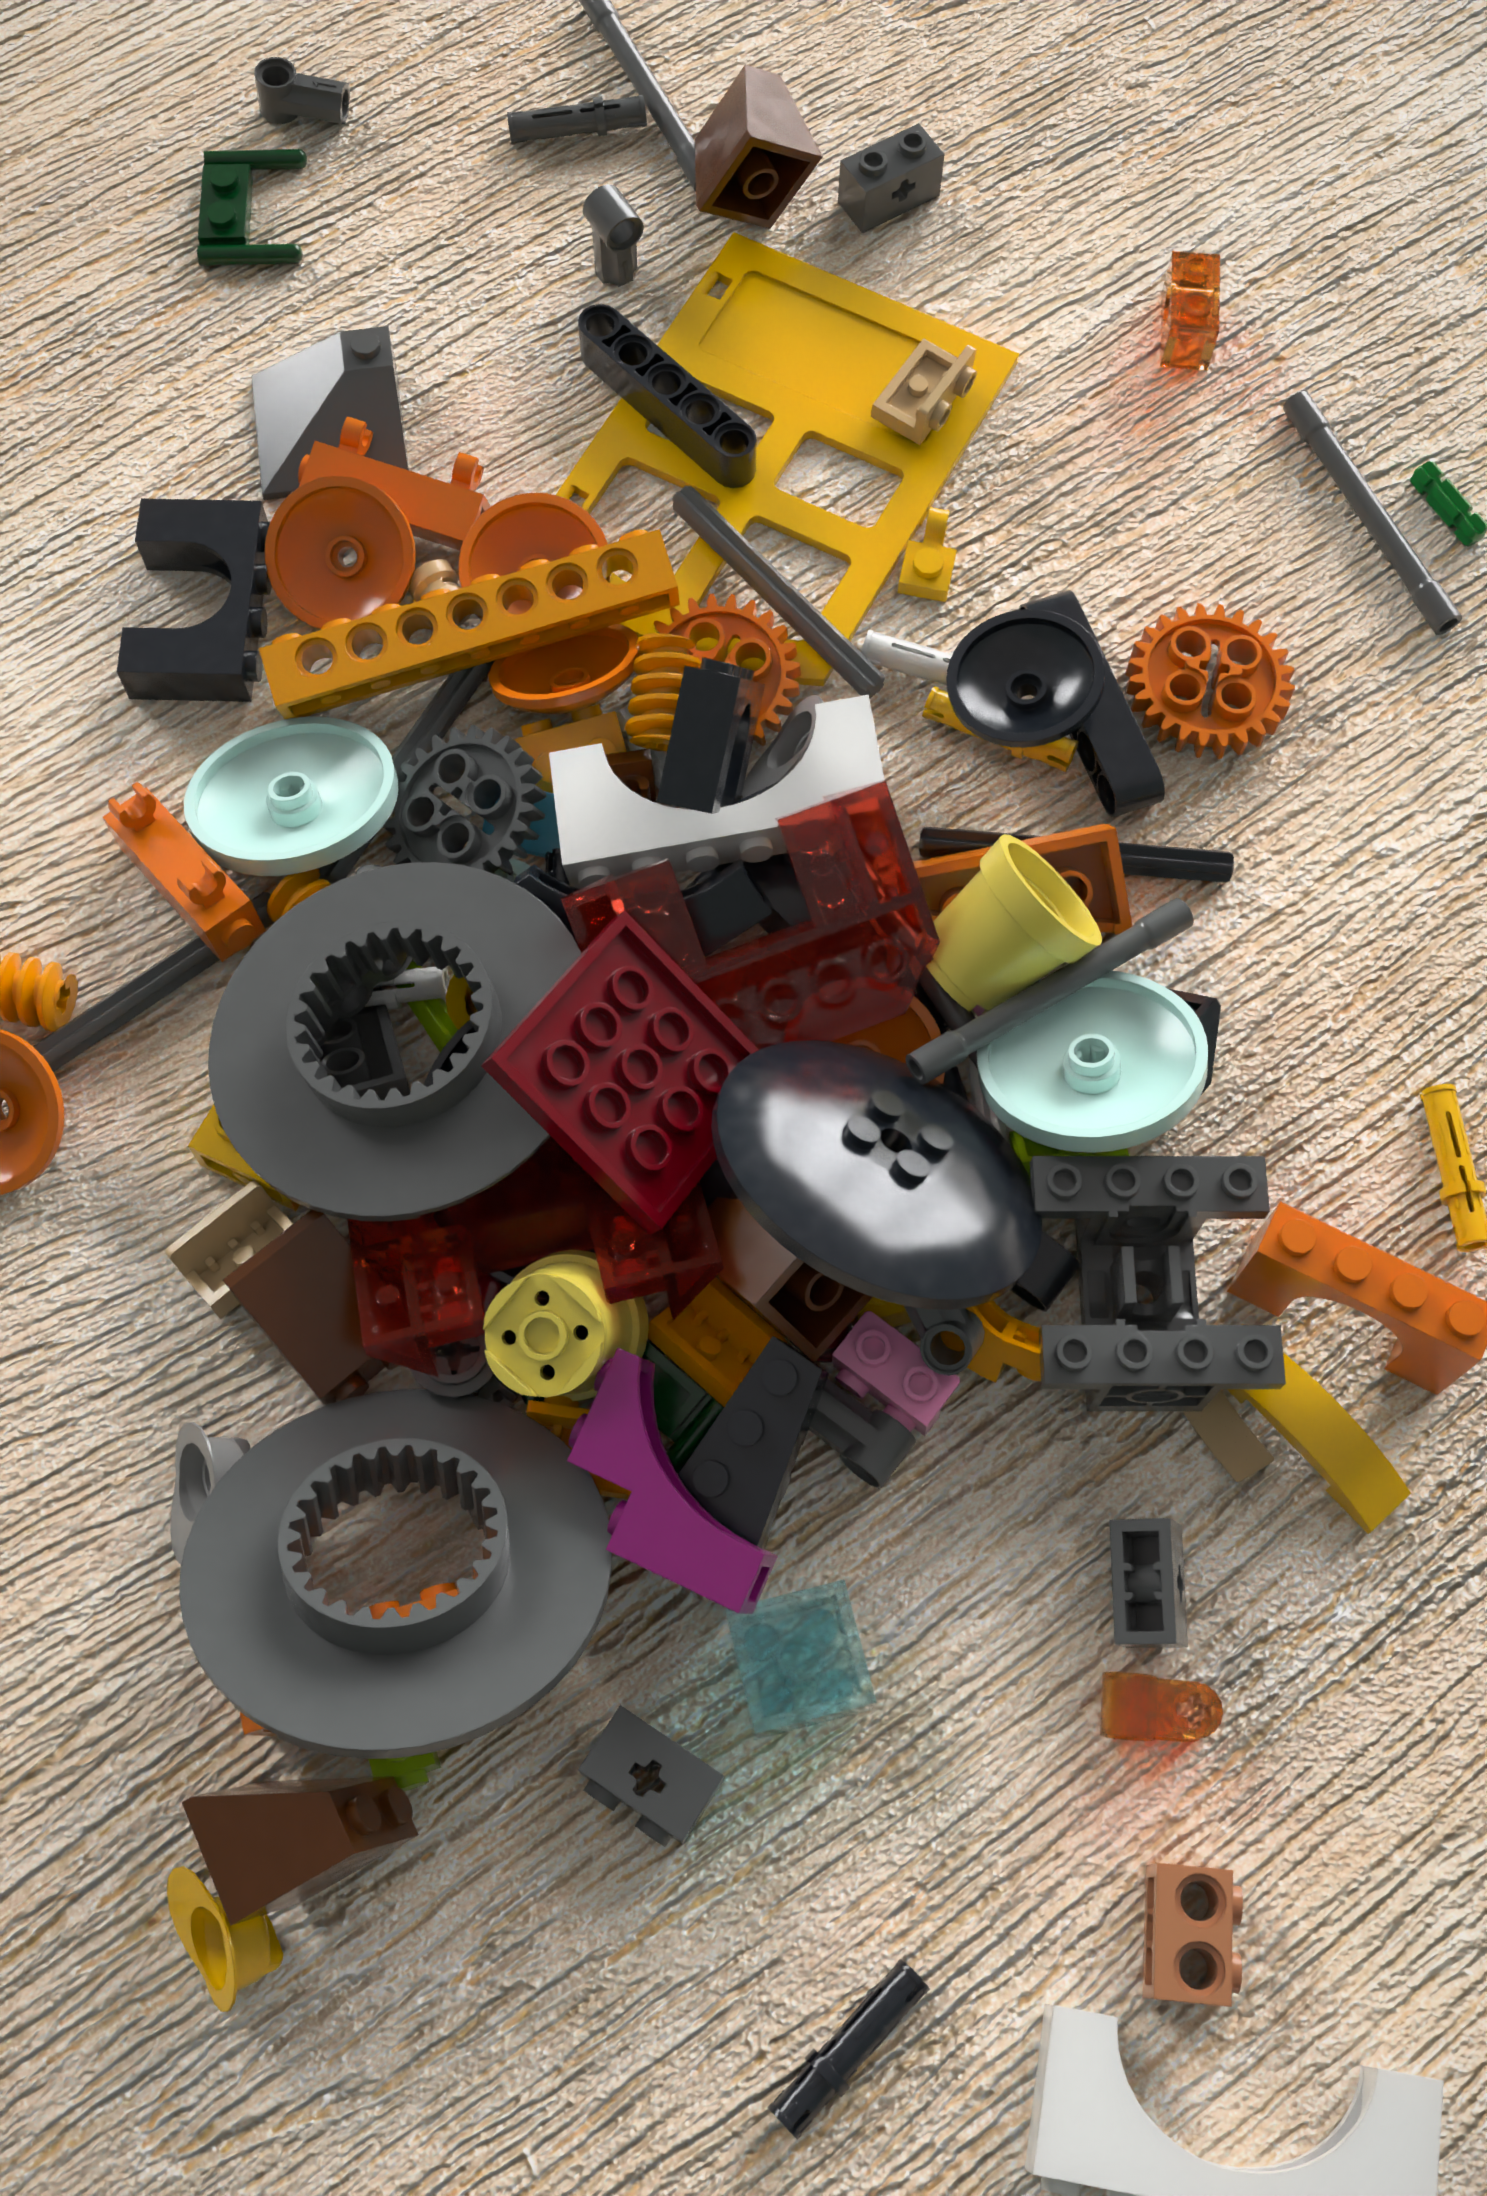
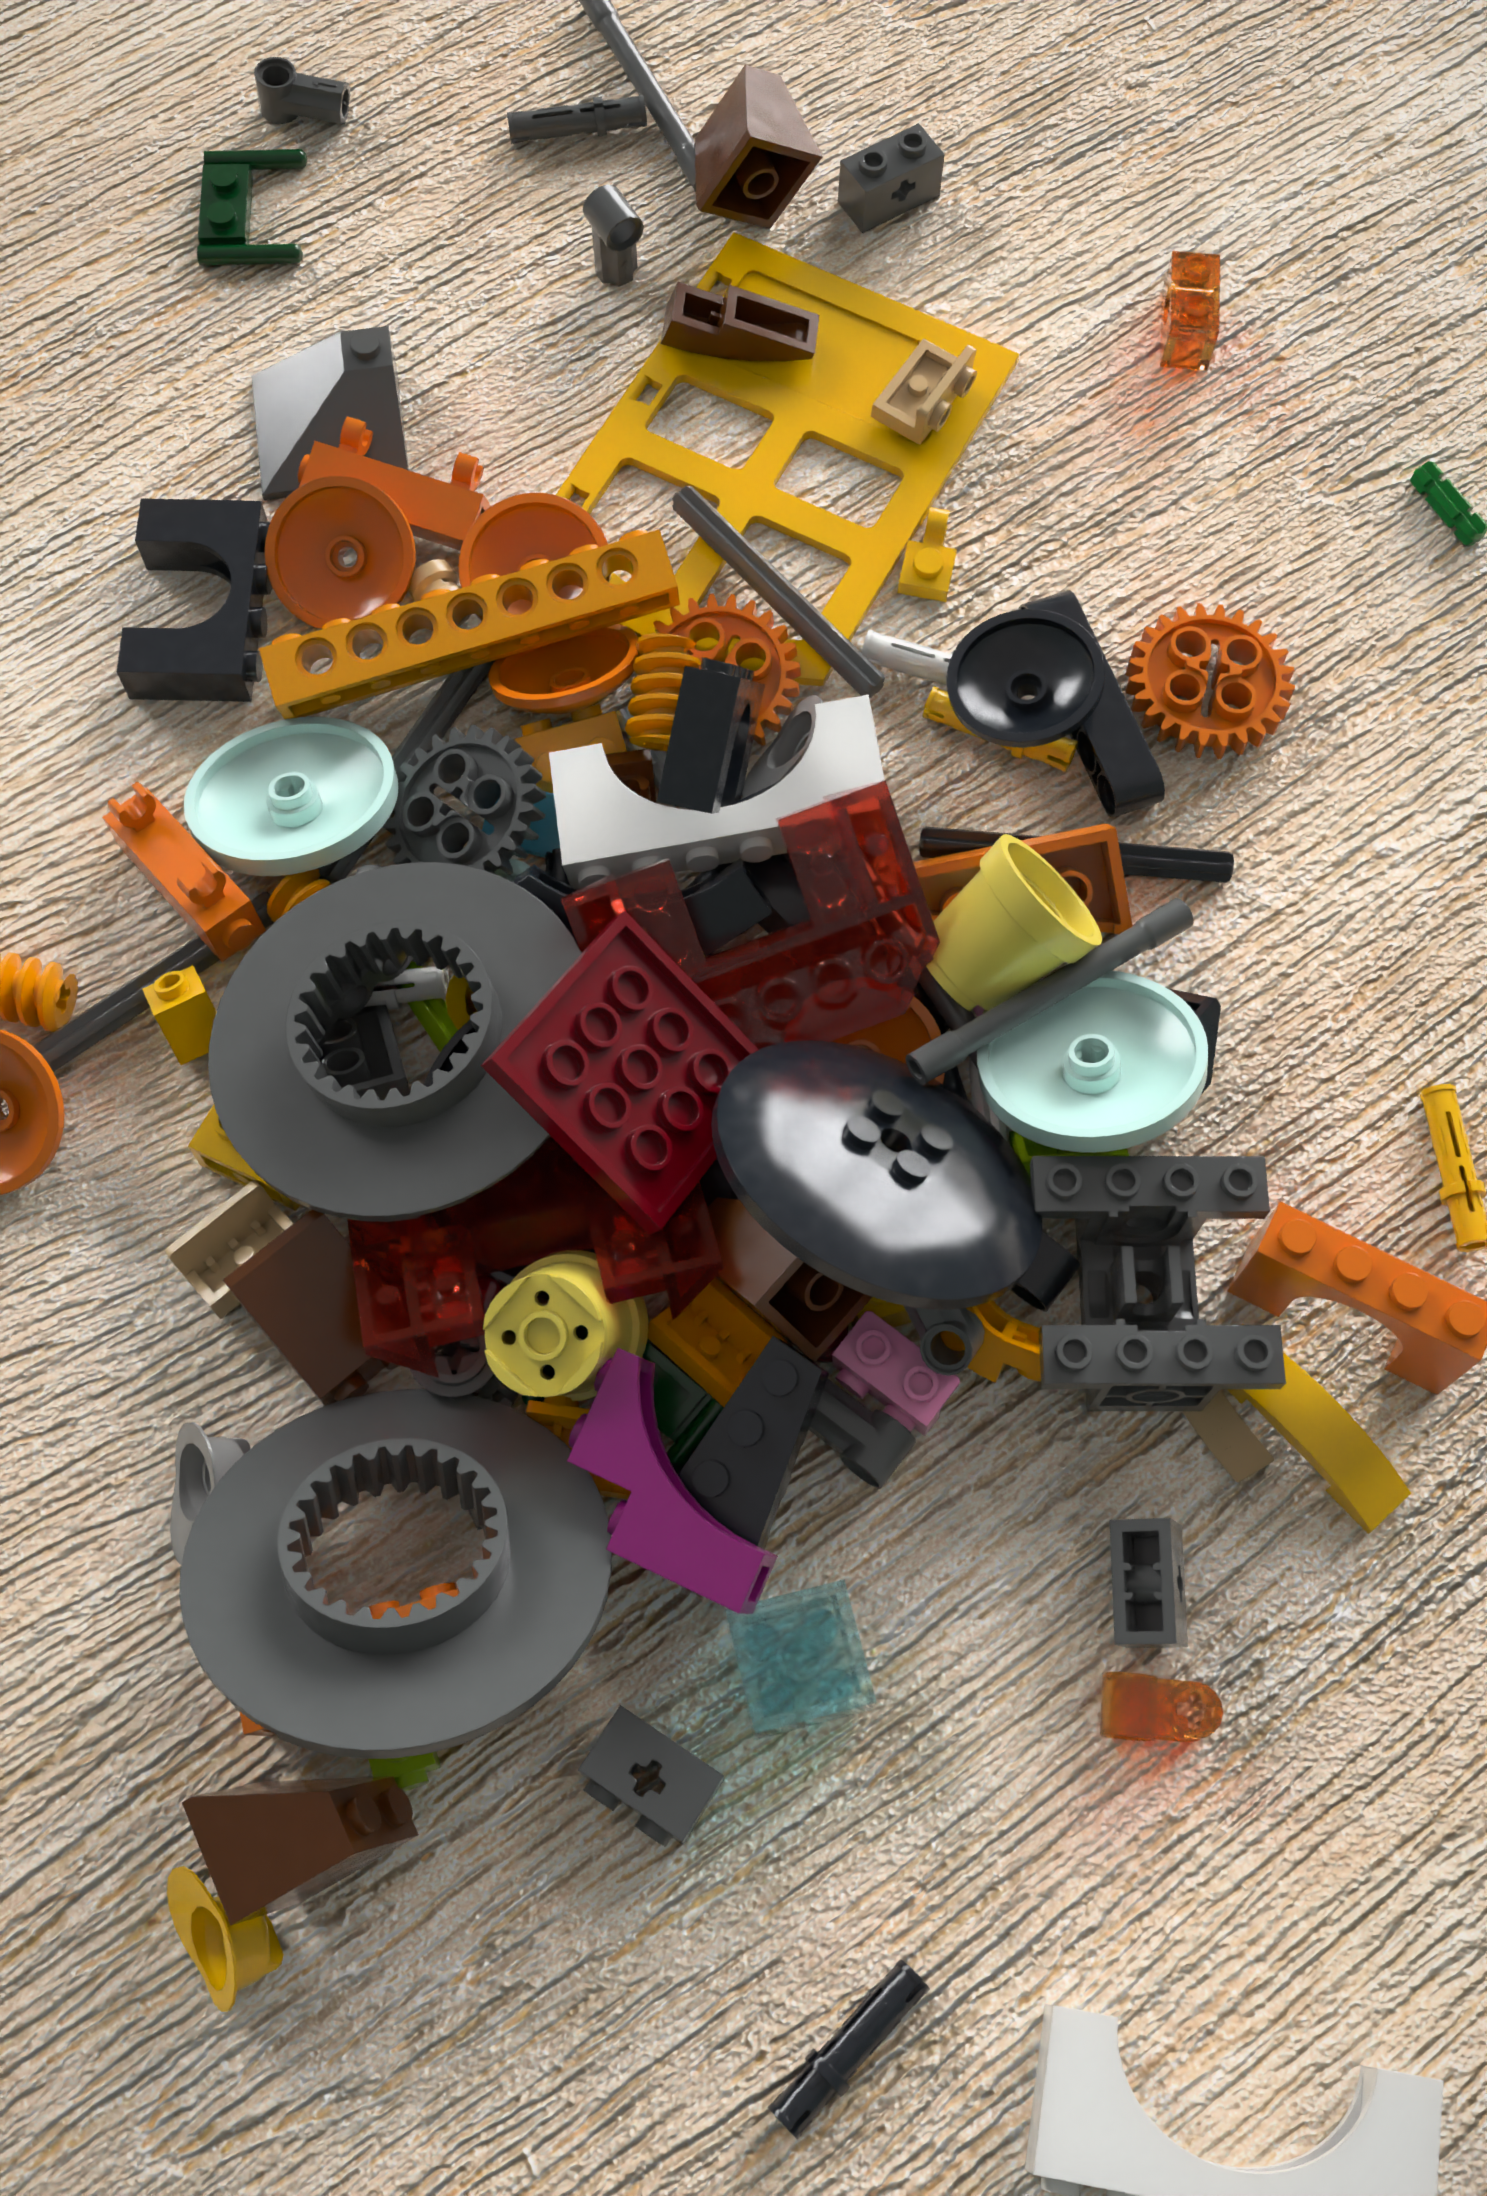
black beam [578,304,757,488] -> none
nougat brick [1142,1863,1243,2007] -> none
dark grey piece [1283,391,1462,635] -> none
none -> yellow brick [142,965,217,1066]
none -> reddish brown slope [660,282,820,362]

